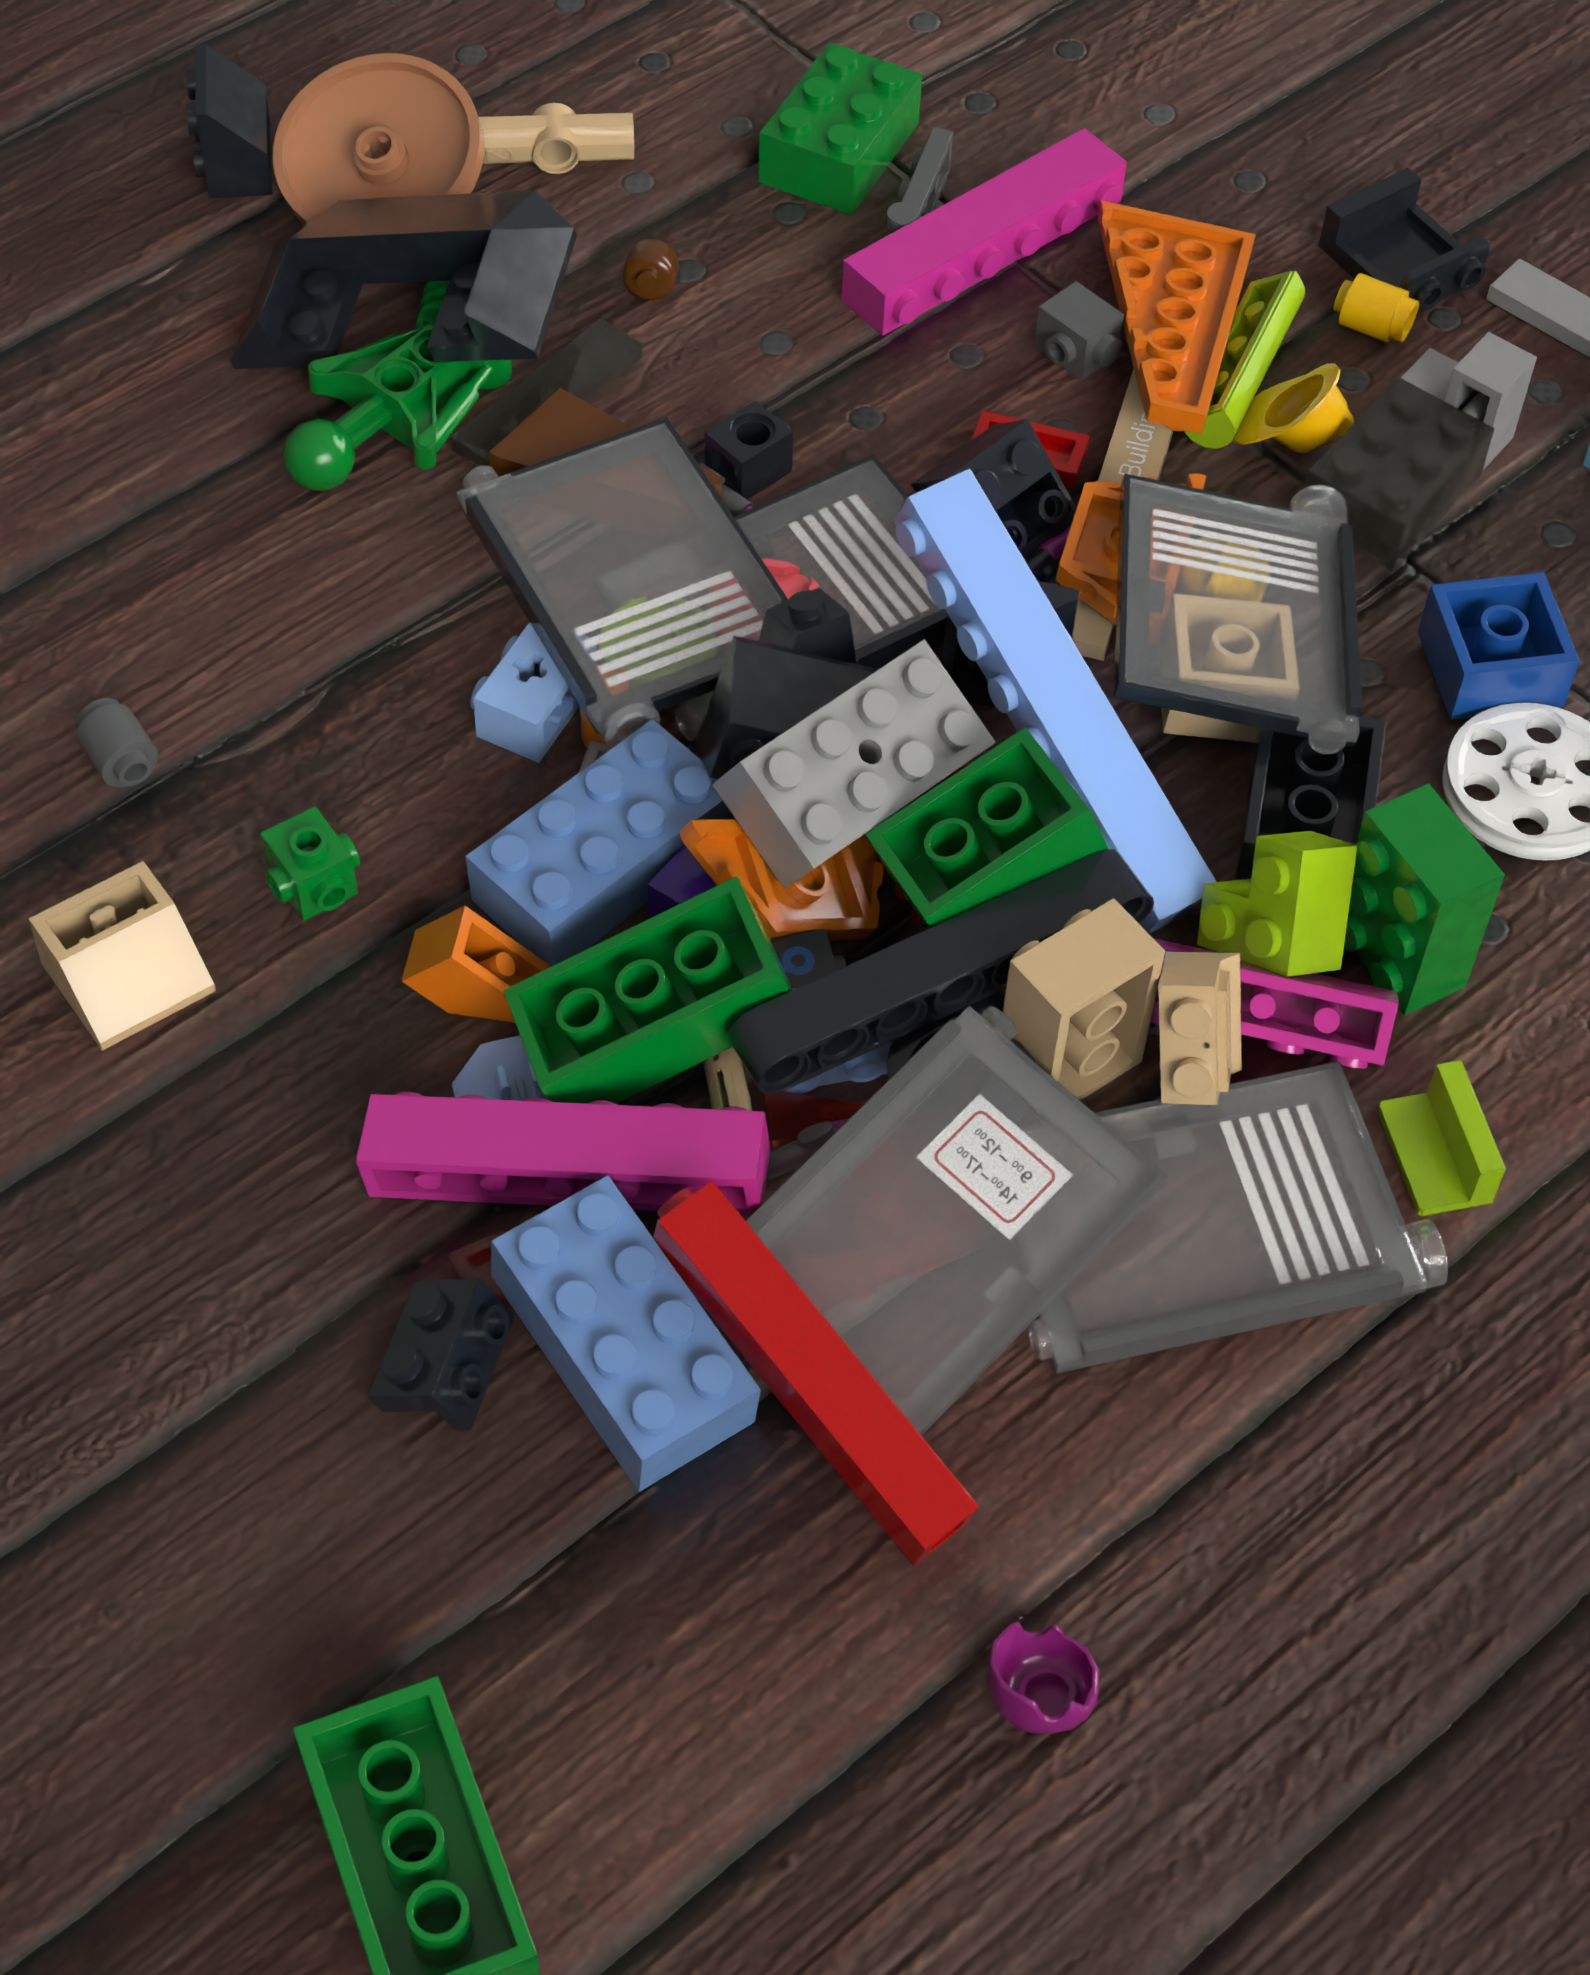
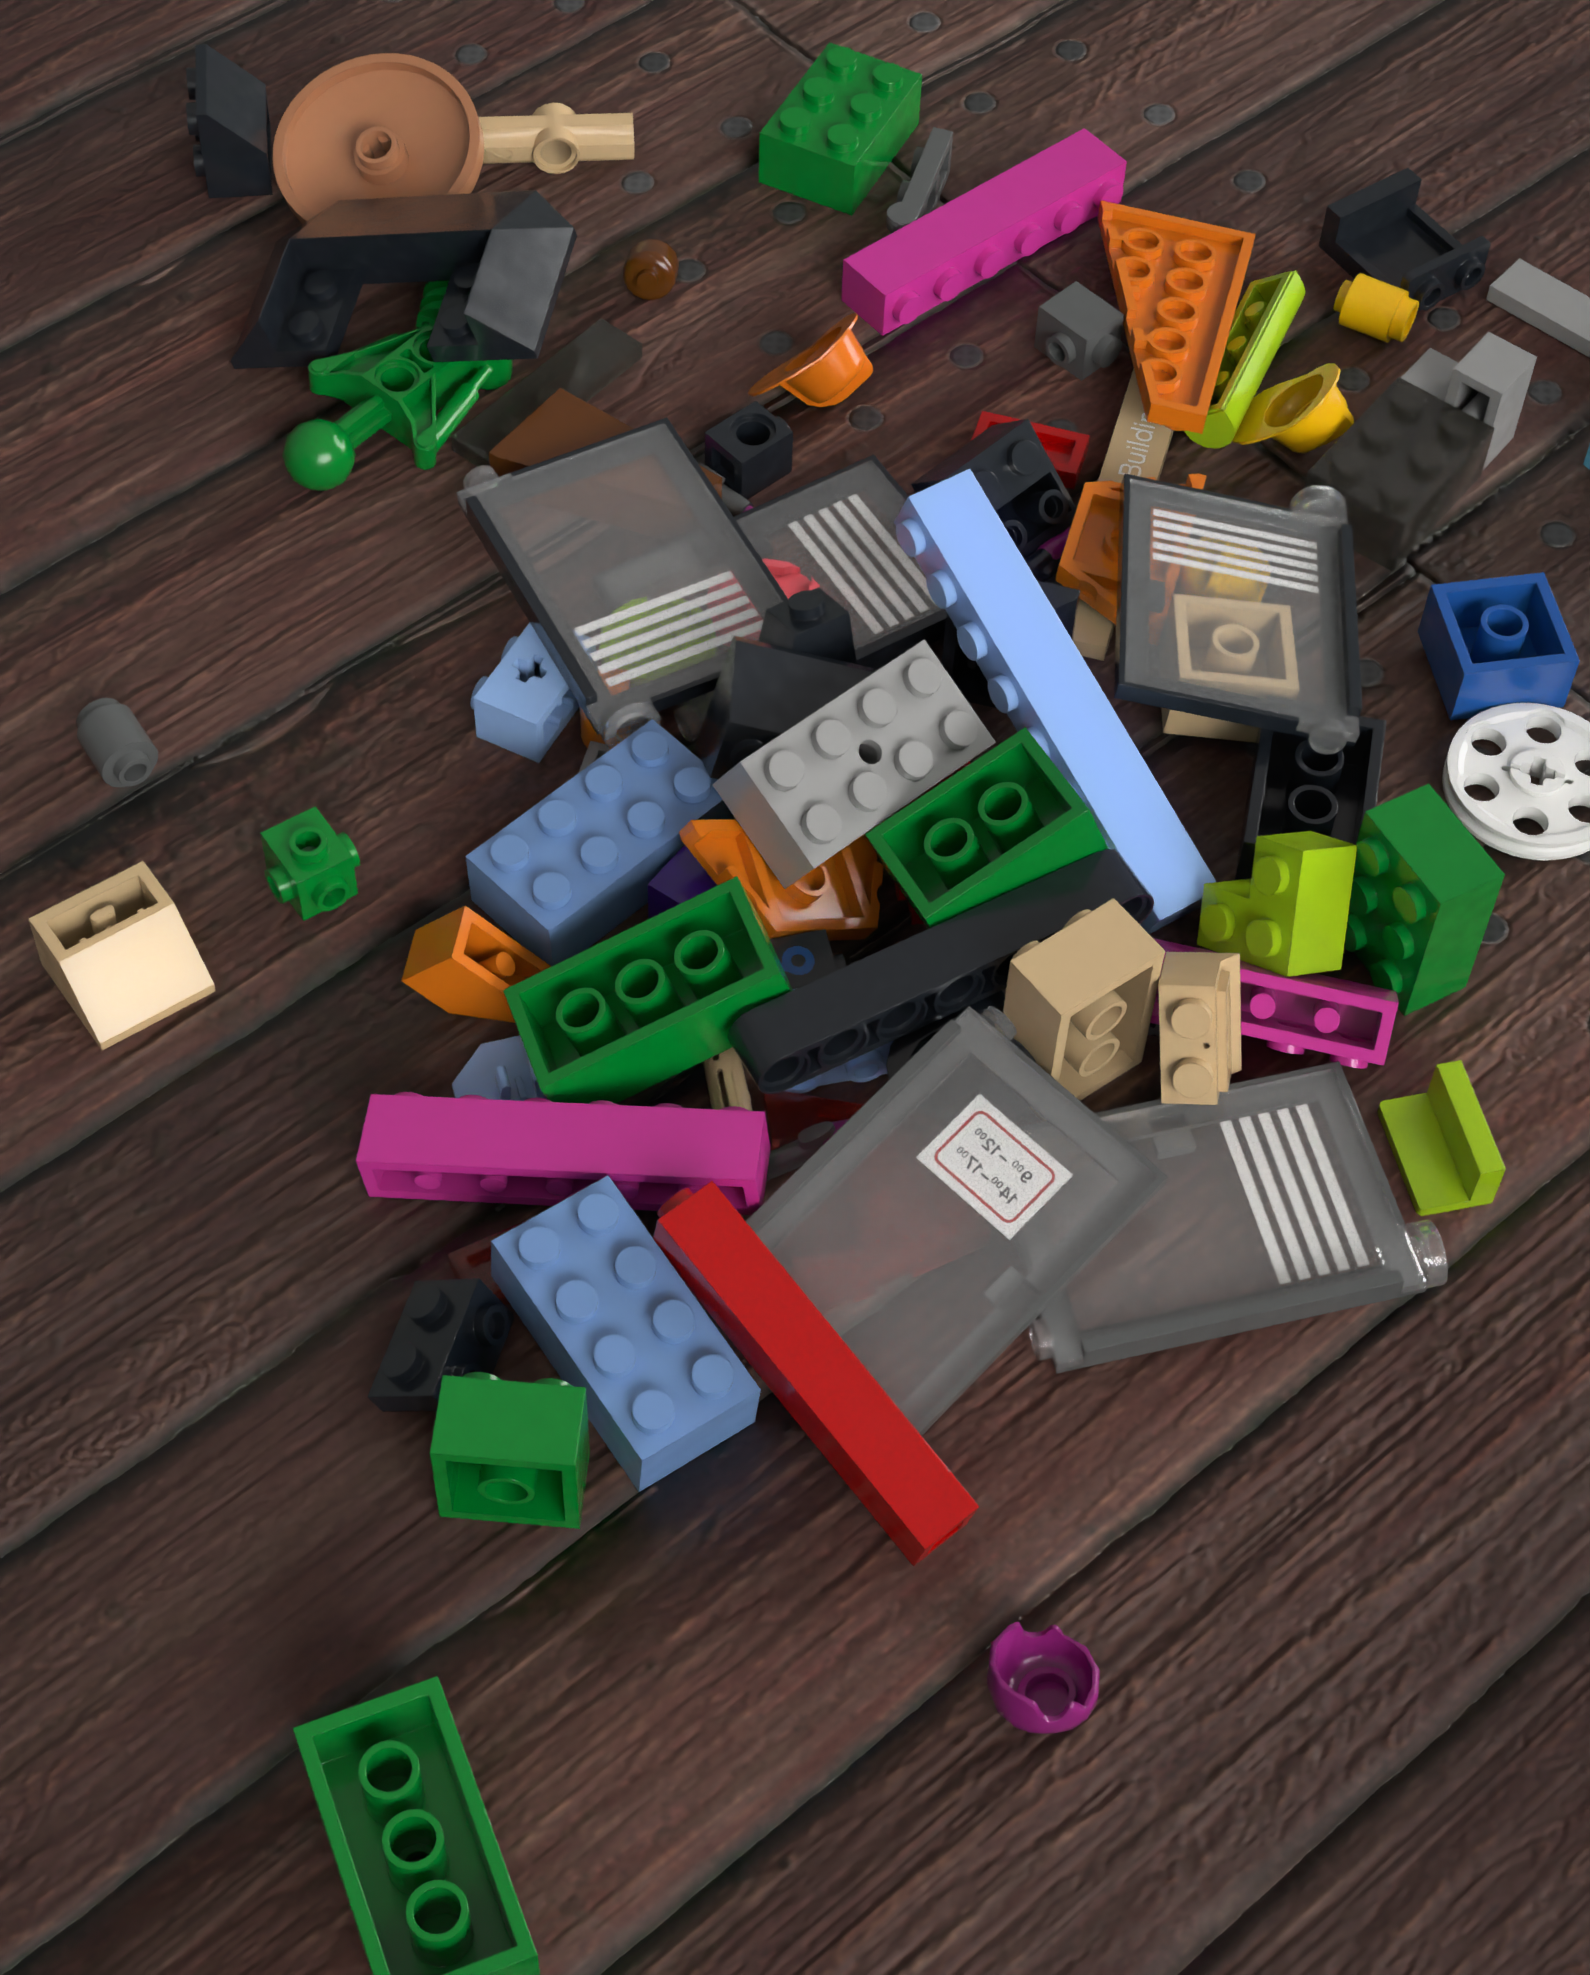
none -> green brick [430,1372,590,1529]
none -> orange piece [748,313,873,407]

